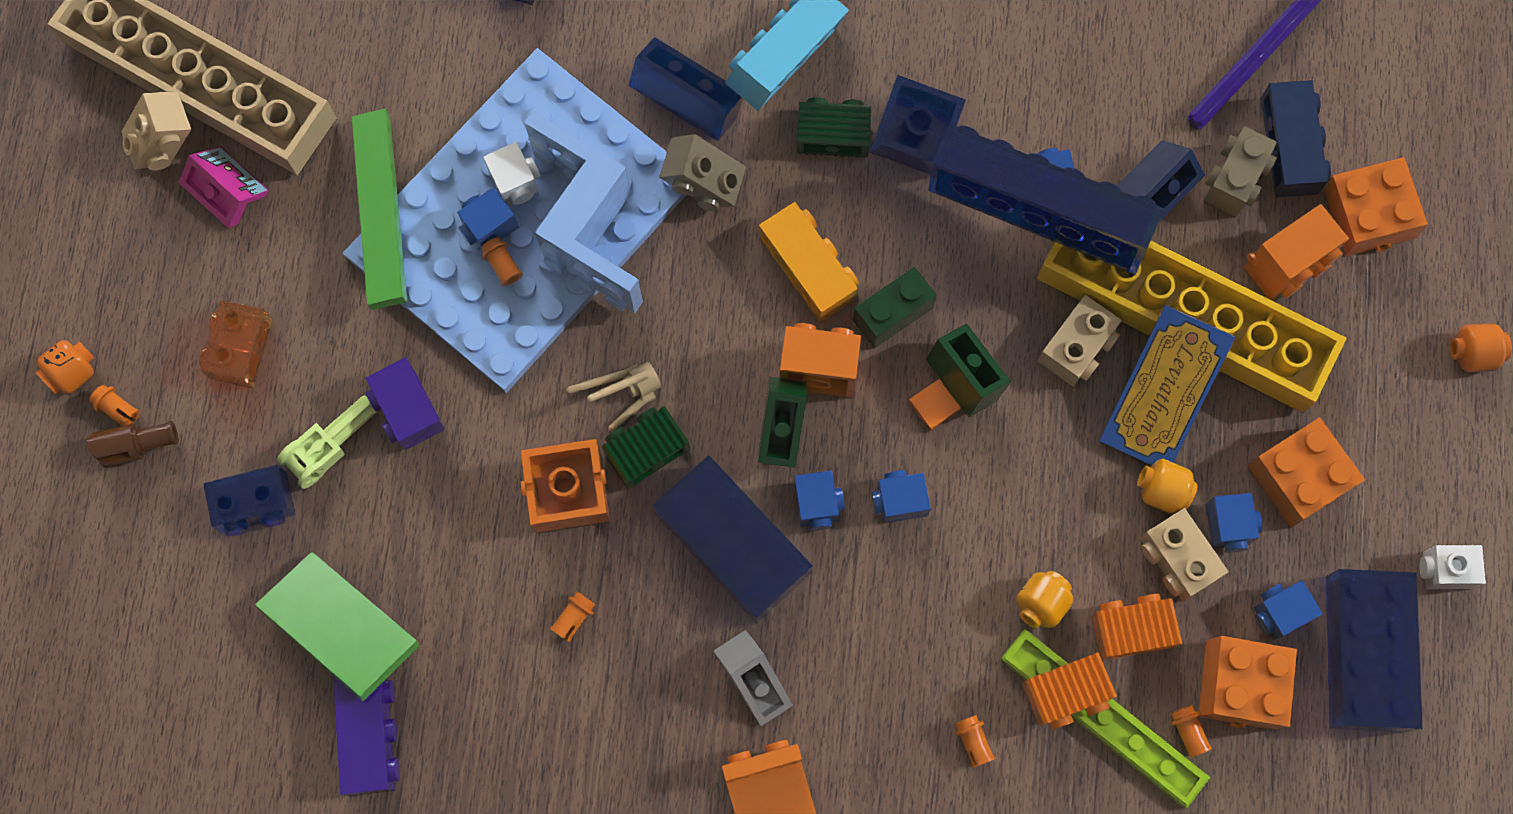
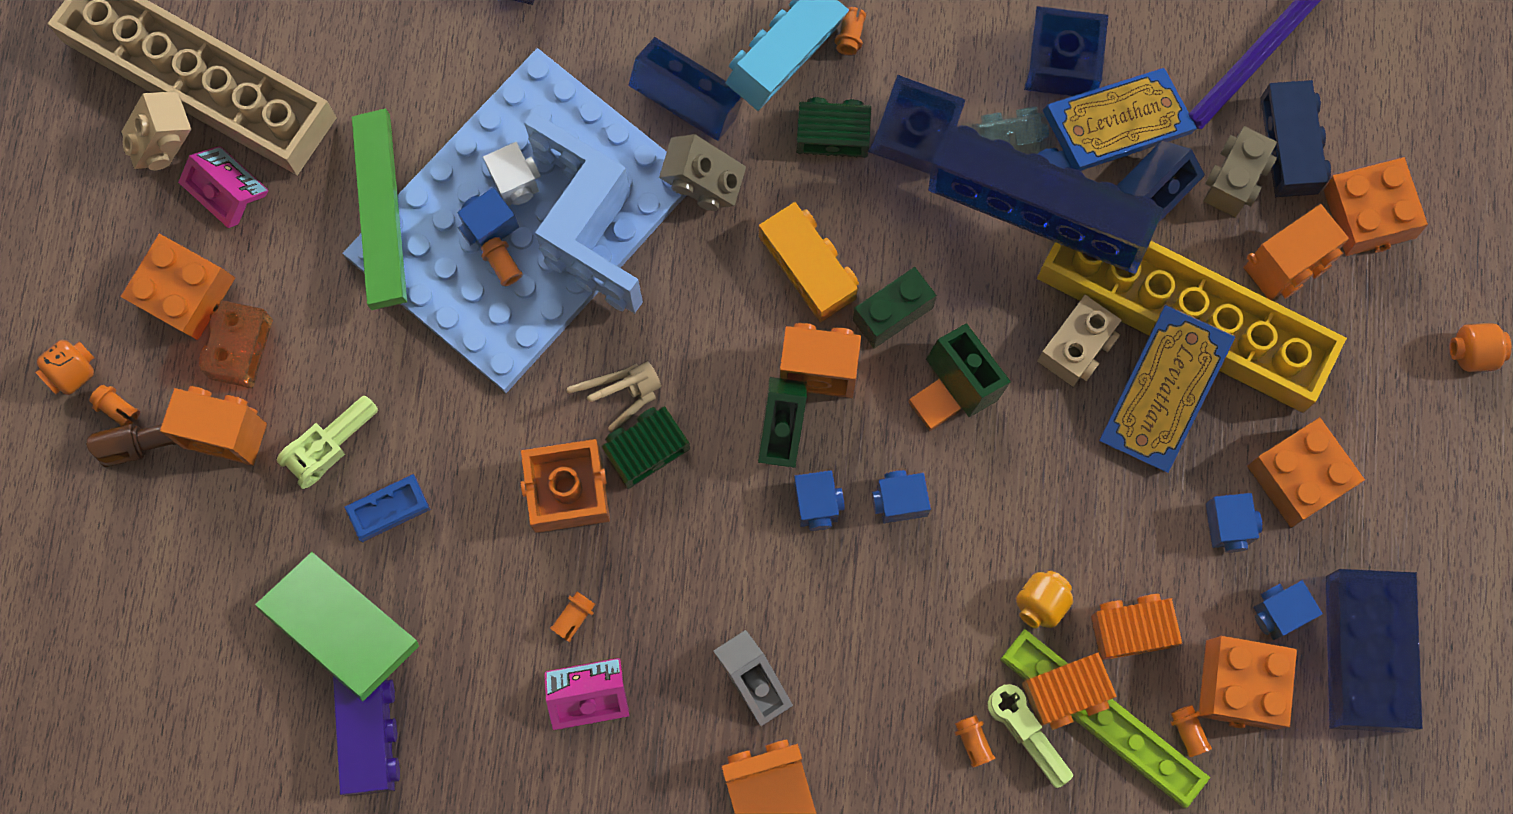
clear blue brick [203,465,296,536] -> none
dark purple brick [365,357,445,450] -> none
clear blue brick [652,455,813,624] -> none
light orange head [1137,459,1198,514] -> none
tan brick [1140,508,1229,602] -> none
white brick [1419,545,1486,589] -> none
none -> orange brick [120,233,235,340]
none -> orange brick [160,386,267,466]
none -> blue plate [344,474,431,542]
none -> dark pink panel [545,658,629,730]
none -> orange pin [834,7,866,55]
none -> clear light blue hinge [972,106,1049,151]
none -> yellowish green connector [987,684,1073,788]
none -> clear blue brick [1024,6,1109,96]
none -> tile [1042,68,1197,173]

